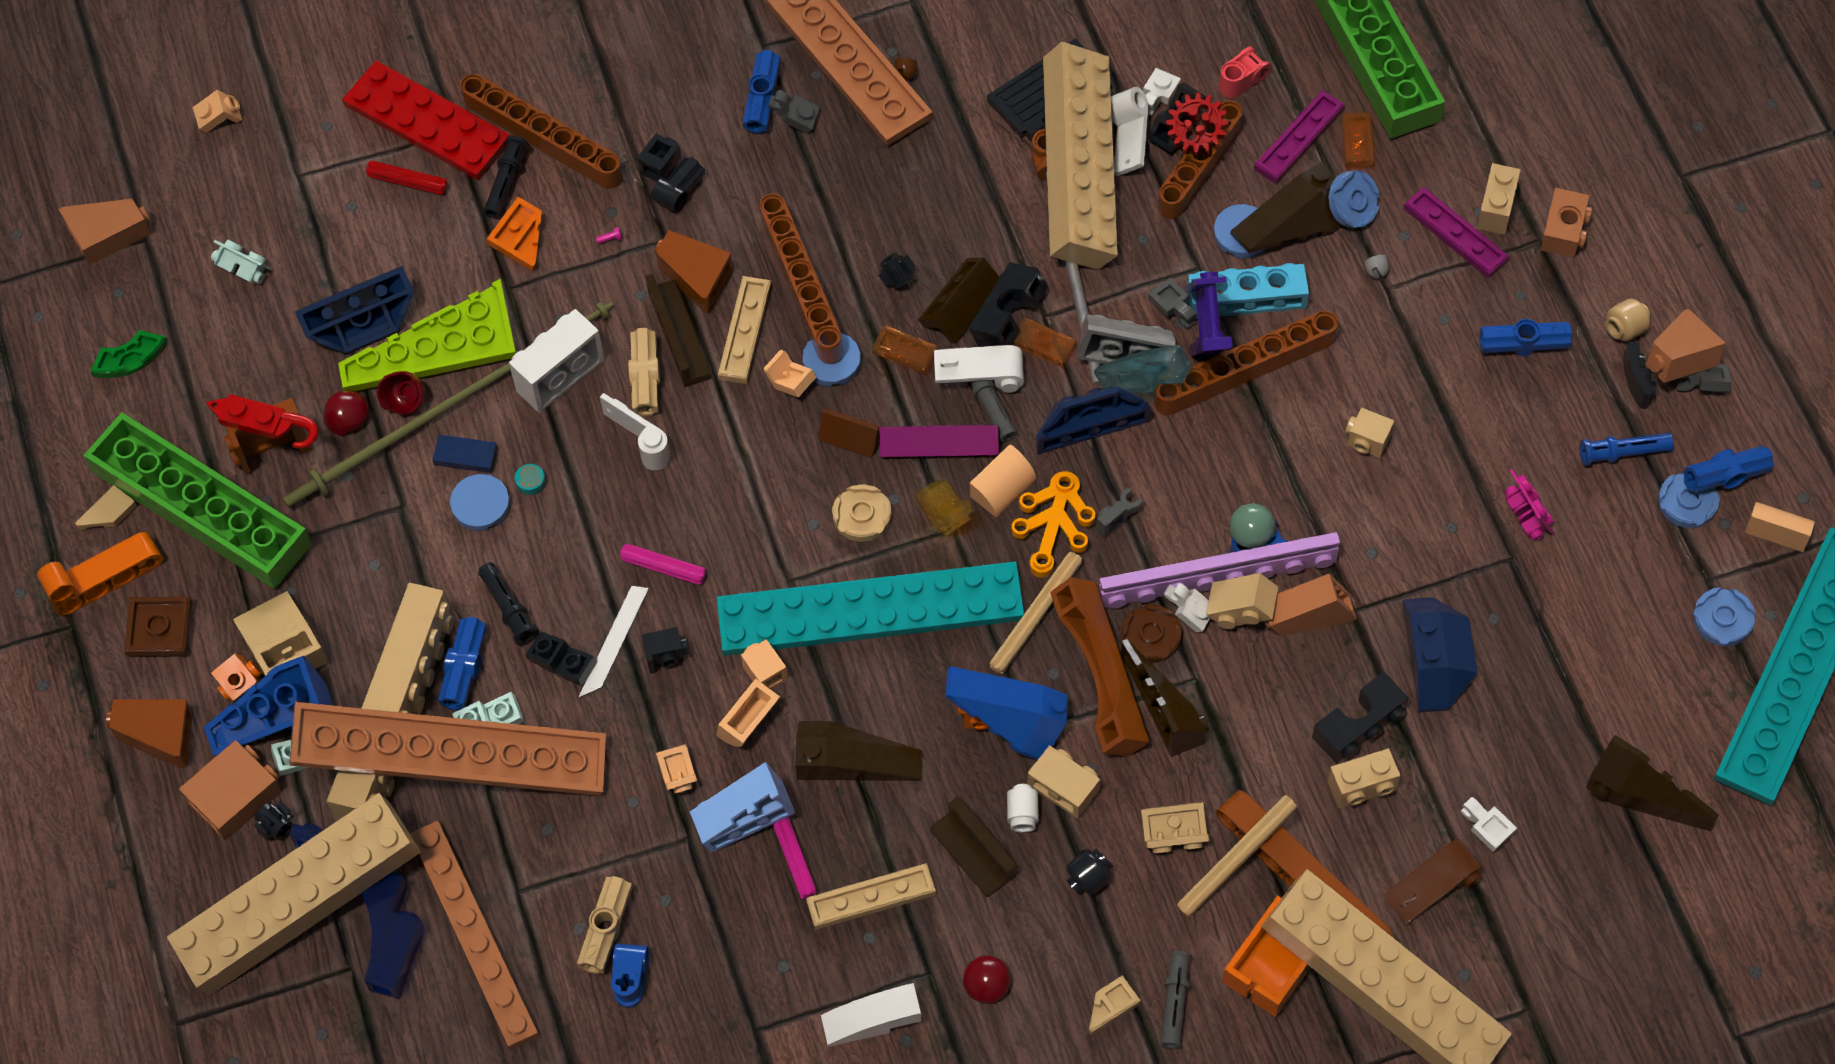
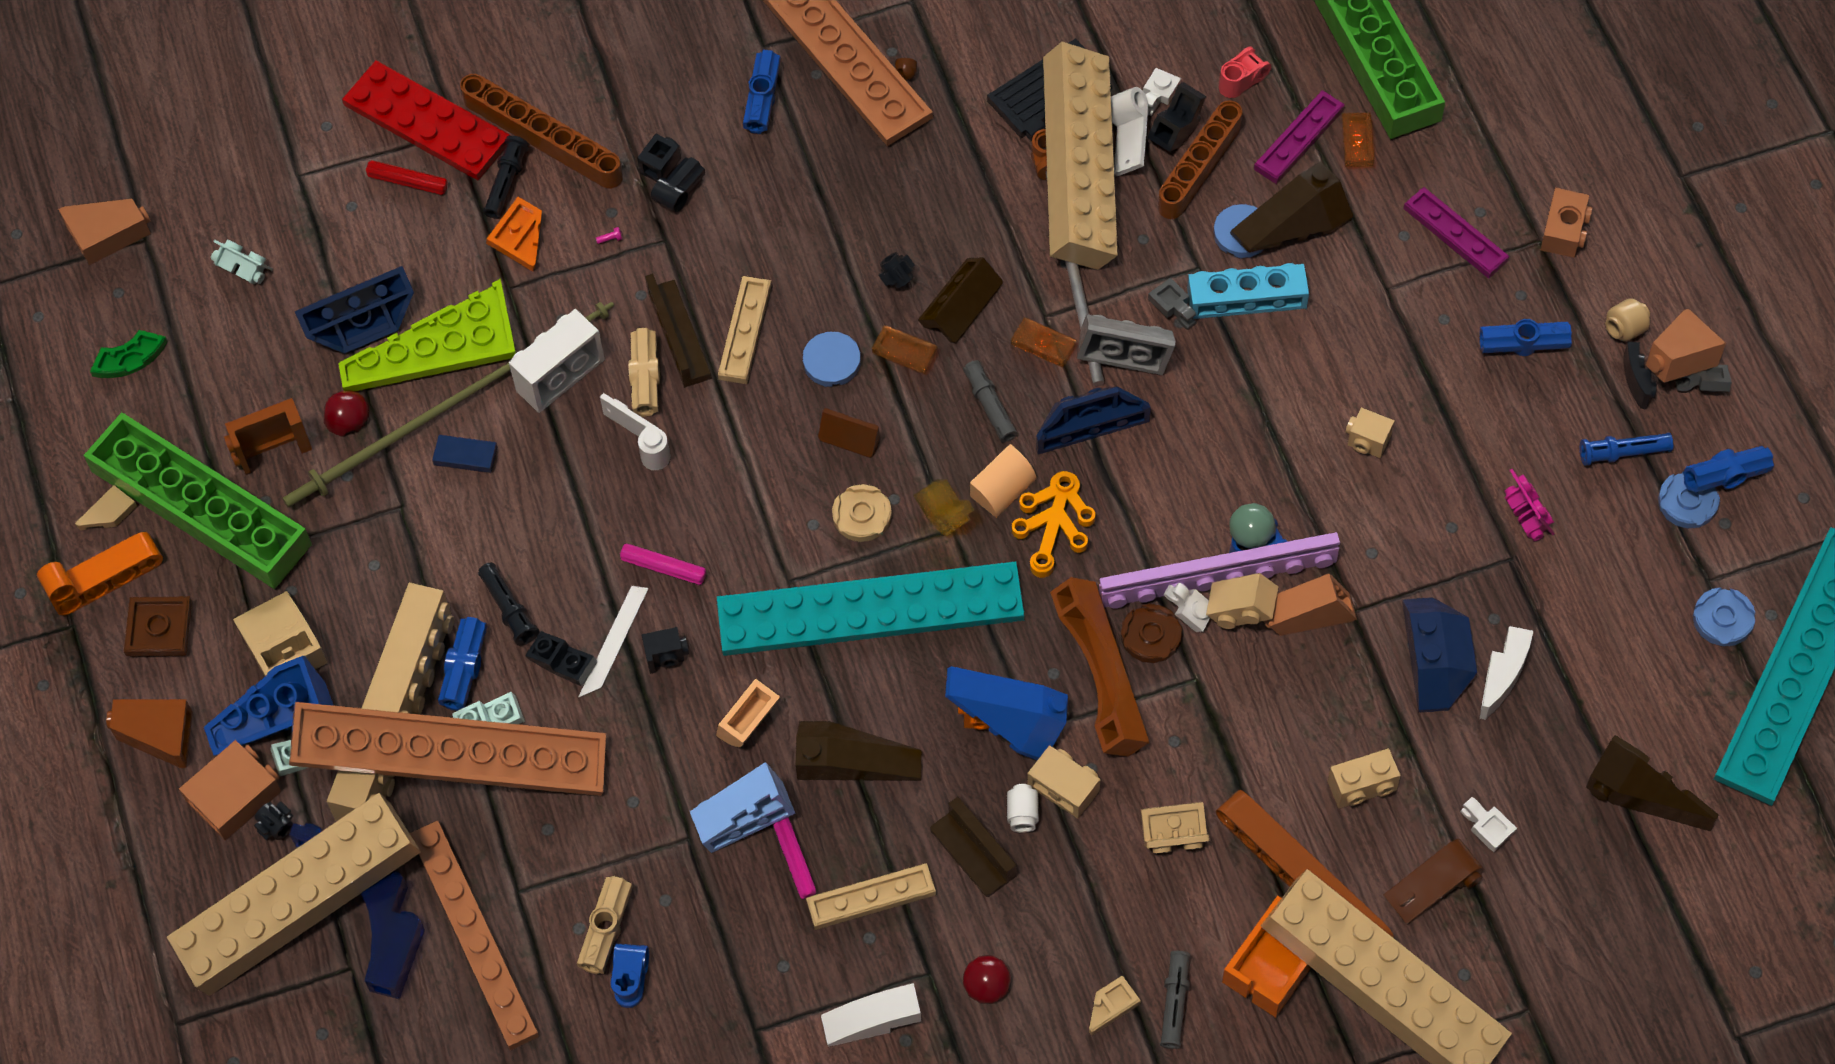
light nougat bracket [193,90,242,133] -> none
red plate [206,394,319,449] -> none
orange brick [211,653,262,702] -> none
dark red hair [377,370,425,415] -> none
medium blue tile [450,474,510,531] -> none
teal tile [515,464,545,495] -> none
dark orange slope [655,230,733,313] -> none
light nougat bracket [656,744,697,793] -> none
light nougat brick [741,639,788,690] -> none
dark orange beam [759,193,843,364] -> none
light nougat bracket [764,350,816,397] -> none
dark grey plate [768,90,819,134] -> none
magenta tile [880,424,999,457] -> none
white door [934,345,1024,393] -> none
black arch [968,262,1048,347] -> none
tan axle [990,552,1082,674] -> none
black head [1066,849,1113,895] -> none
clear light blue slope [1094,345,1192,393] -> none
dark grey plate [1096,488,1143,540] -> none
dark brown wedge [1121,639,1209,757] -> none
dark orange beam [1154,311,1338,415] -> none
red gear [1166,93,1229,156] -> none
tan axle [1177,795,1298,917] -> none
dark purple fence [1185,272,1233,357] -> none
black arch [1312,671,1409,764] -> none
medium blue tile [1328,170,1380,228] -> none
light grey hinge [1364,255,1389,279] -> none
tan brick [1477,163,1521,235] -> none
light nougat brick [1745,502,1815,552] -> none
none -> white slope [1479,626,1533,720]

